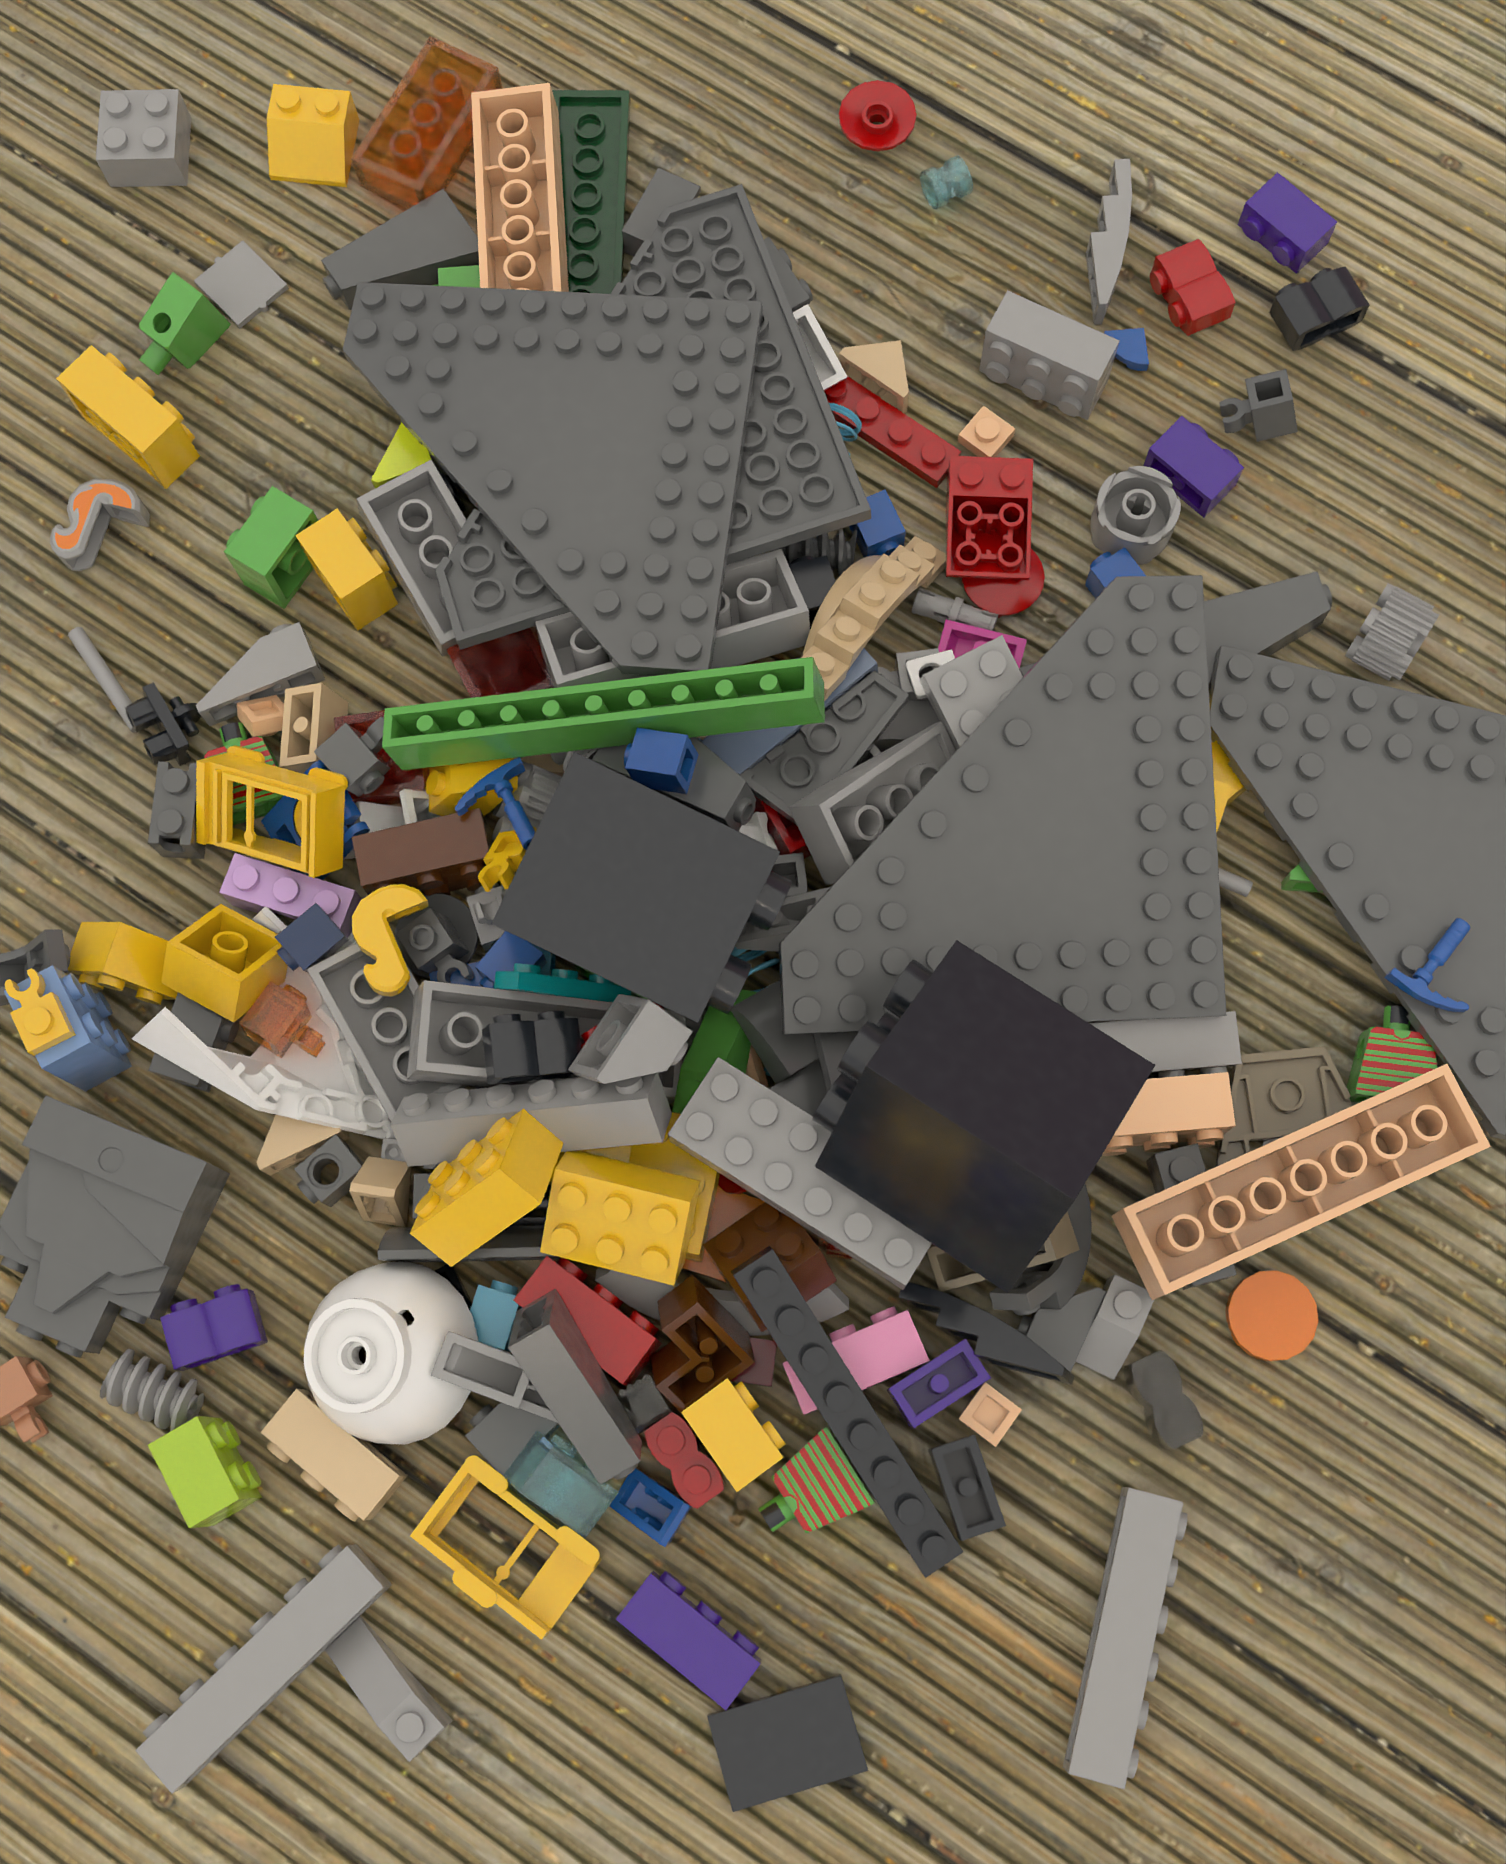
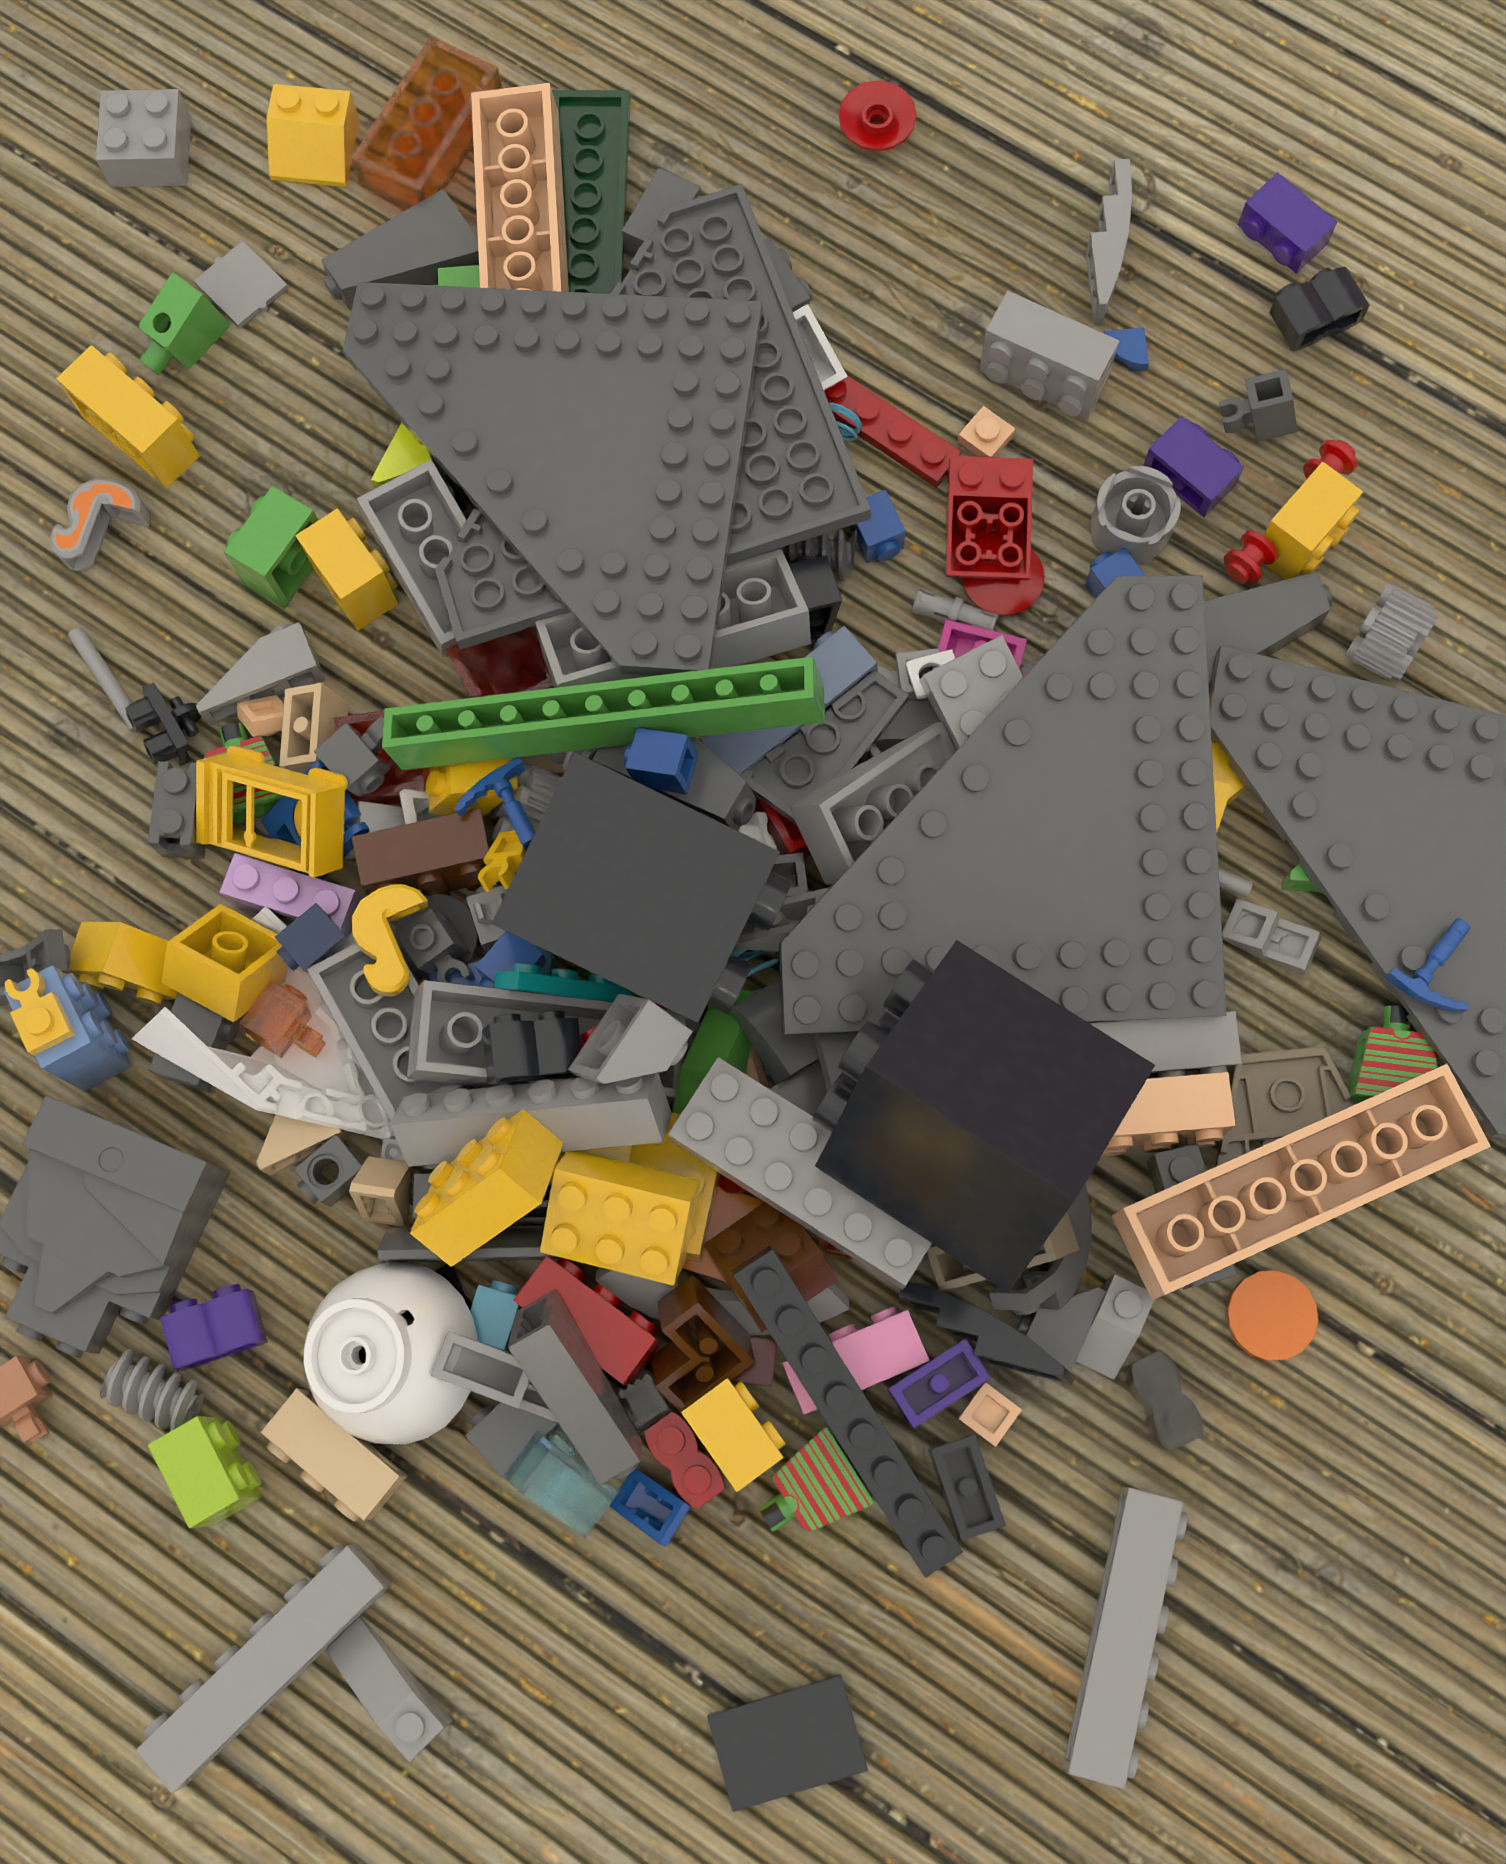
yellow piece [410,1455,602,1640] -> none
dark purple brick [616,1570,762,1710] -> none
tan piece [801,536,946,701] -> none
tan slope [839,340,909,414] -> none
clear light blue wheel [920,156,973,210] -> none
red brick [1149,239,1236,336] -> none
none -> light grey slope [1222,899,1321,976]
none -> yellow brick [1224,440,1363,584]

